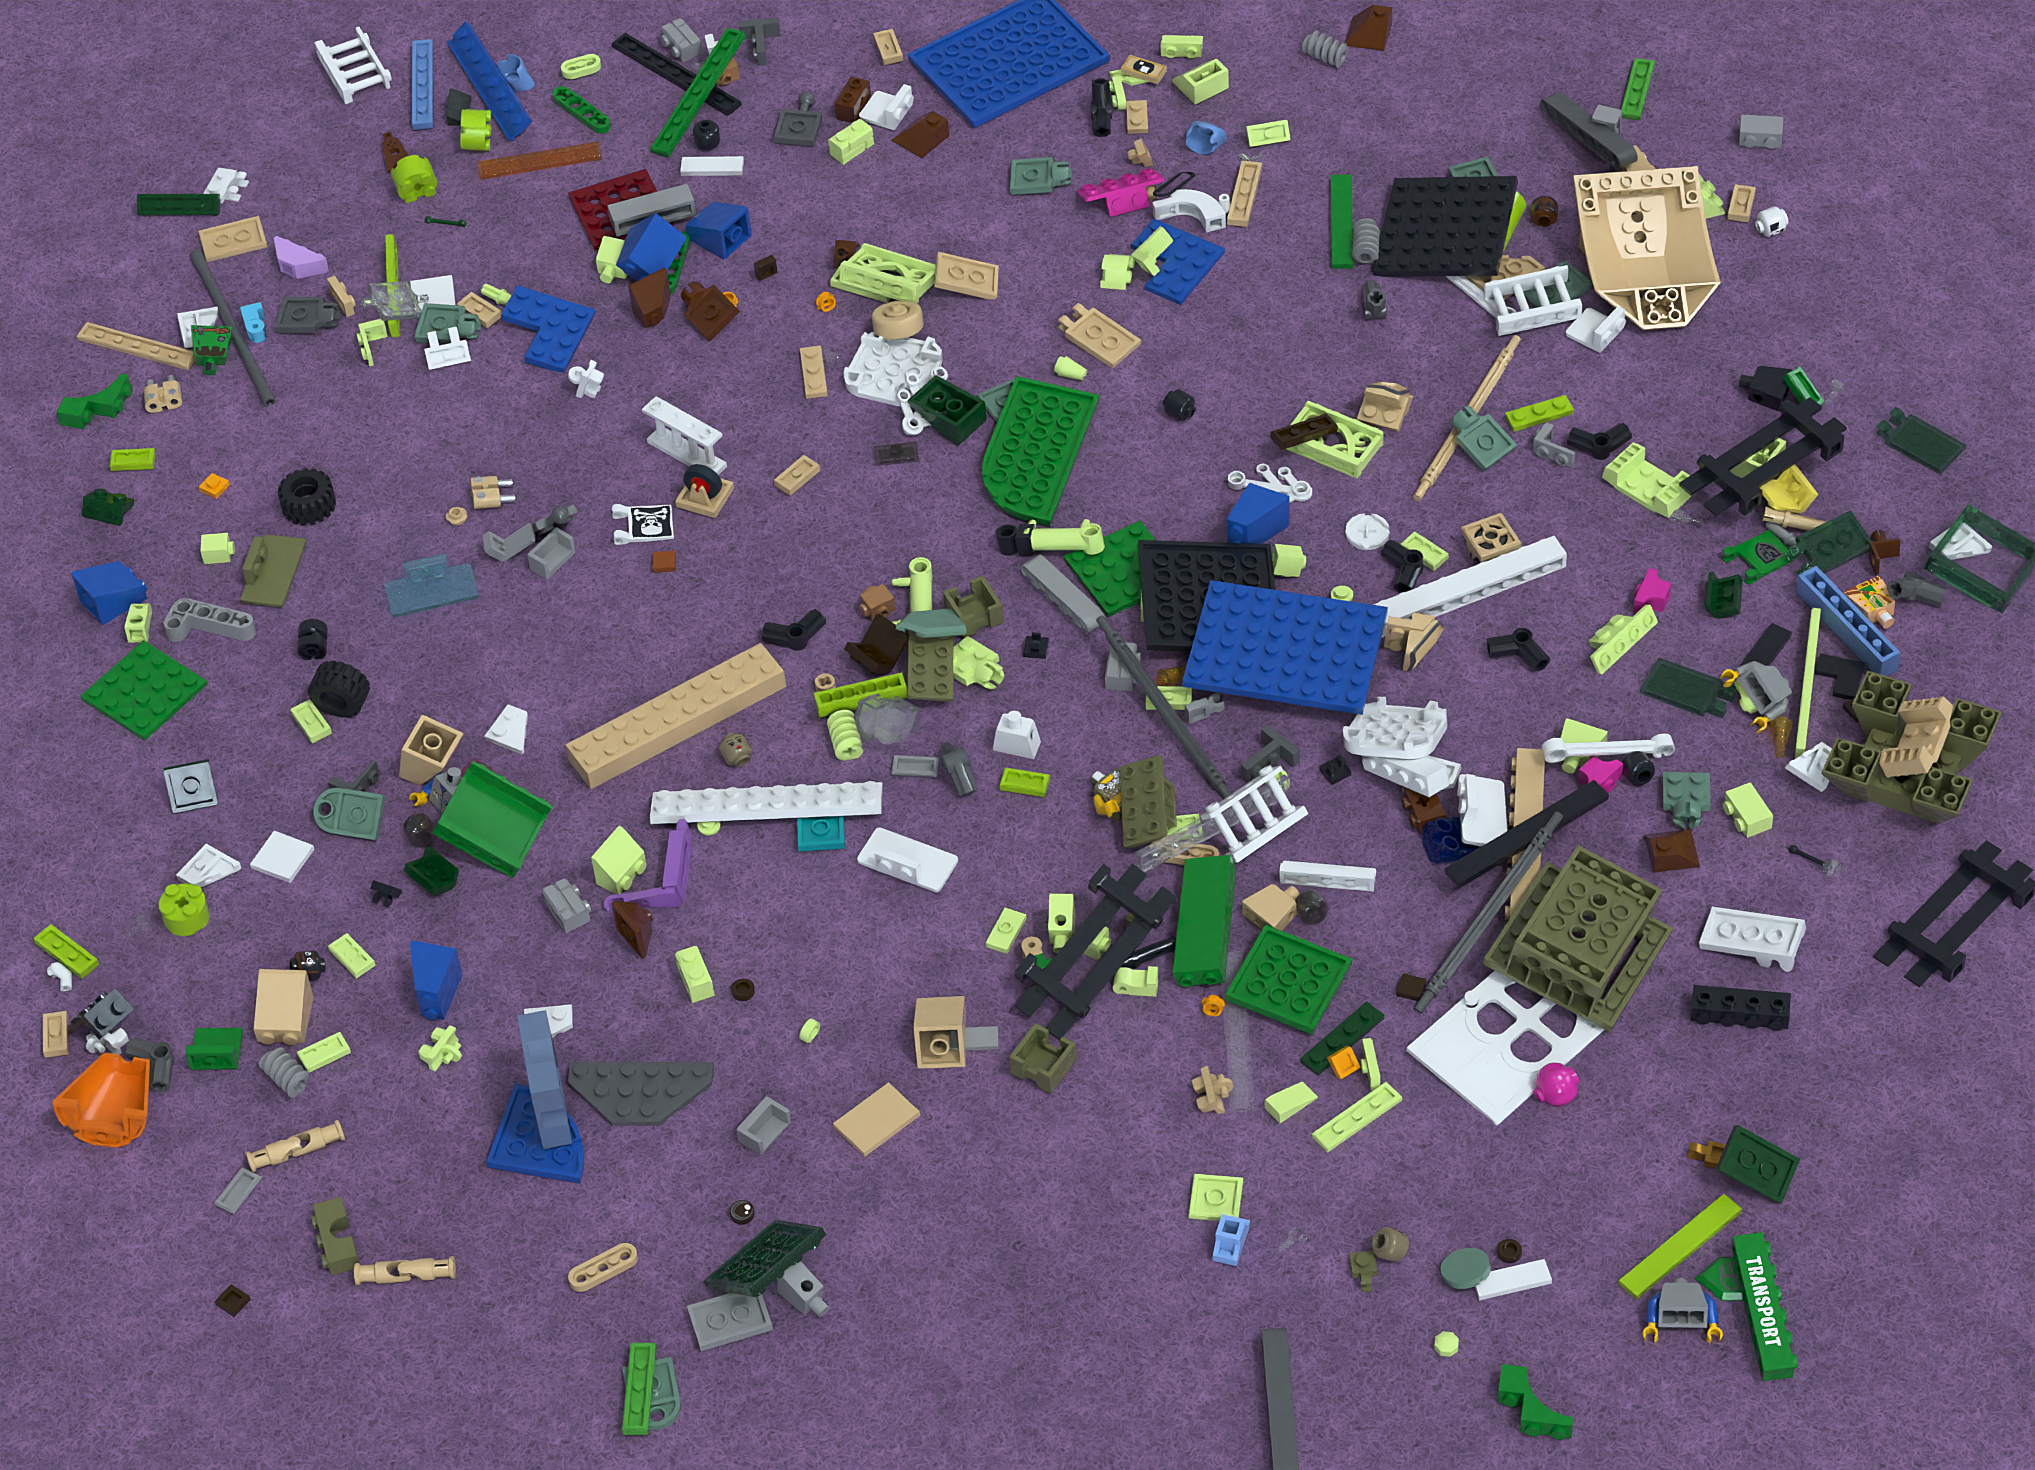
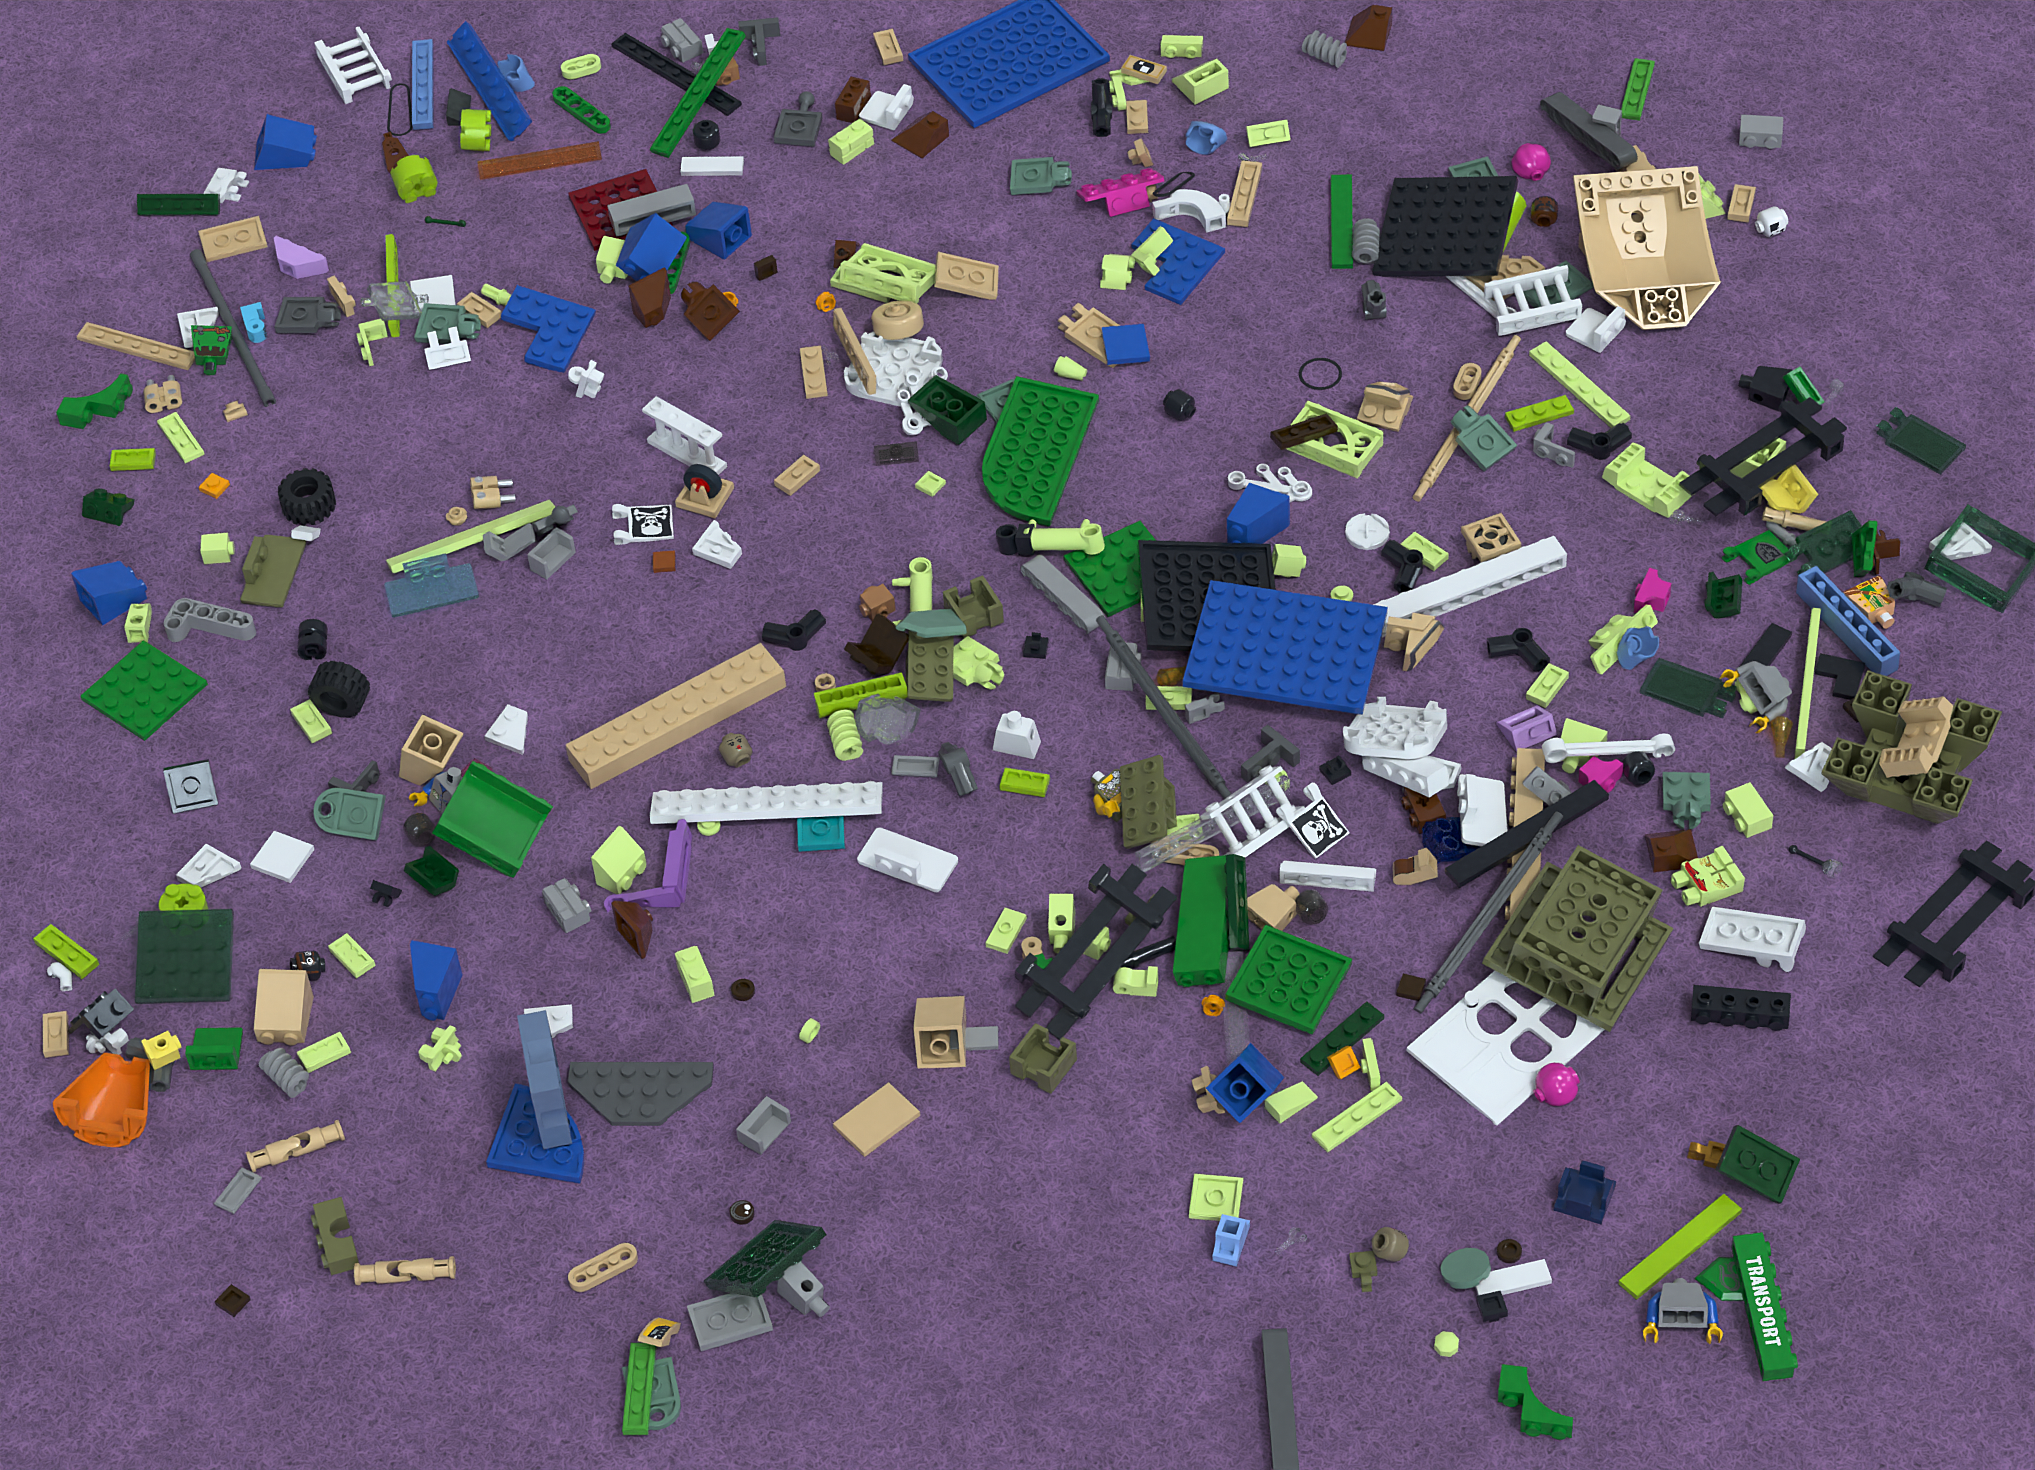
none -> clear green plate [135,909,234,1004]
none -> light yellow brick [141,1031,182,1070]
none -> yellowish green tile [157,412,204,463]
none -> tan plate [223,401,248,422]
none -> blue slope [254,114,317,170]
none -> white tile [291,525,320,541]
none -> yellowish green tile [386,500,555,573]
none -> black piece [387,83,413,136]
none -> slope [638,1317,681,1347]
none -> white wing [692,520,742,569]
none -> tan tile [833,308,876,395]
none -> yellowish green tile [915,471,946,497]
none -> blue tile [1101,324,1150,365]
none -> blue slope [1206,1043,1285,1123]
none -> dark green plate [1224,854,1250,951]
none -> flag [1276,783,1349,859]
none -> black piece [1299,358,1342,390]
none -> tan leg [1393,848,1438,885]
none -> tan plate [1453,363,1482,400]
none -> black tile [1476,1290,1508,1323]
none -> lavender tile [1496,705,1557,752]
none -> dark pink plant [1511,143,1551,181]
none -> light grey bracket [1523,766,1572,806]
none -> yellowish green plate [1526,663,1569,708]
none -> yellowish green plate [1529,342,1630,428]
none -> dark blue panel [1554,1160,1616,1225]
none -> medium blue hair [1617,626,1659,670]
none -> yellowish green hips [1671,846,1745,907]
none -> green wing [1852,520,1877,577]

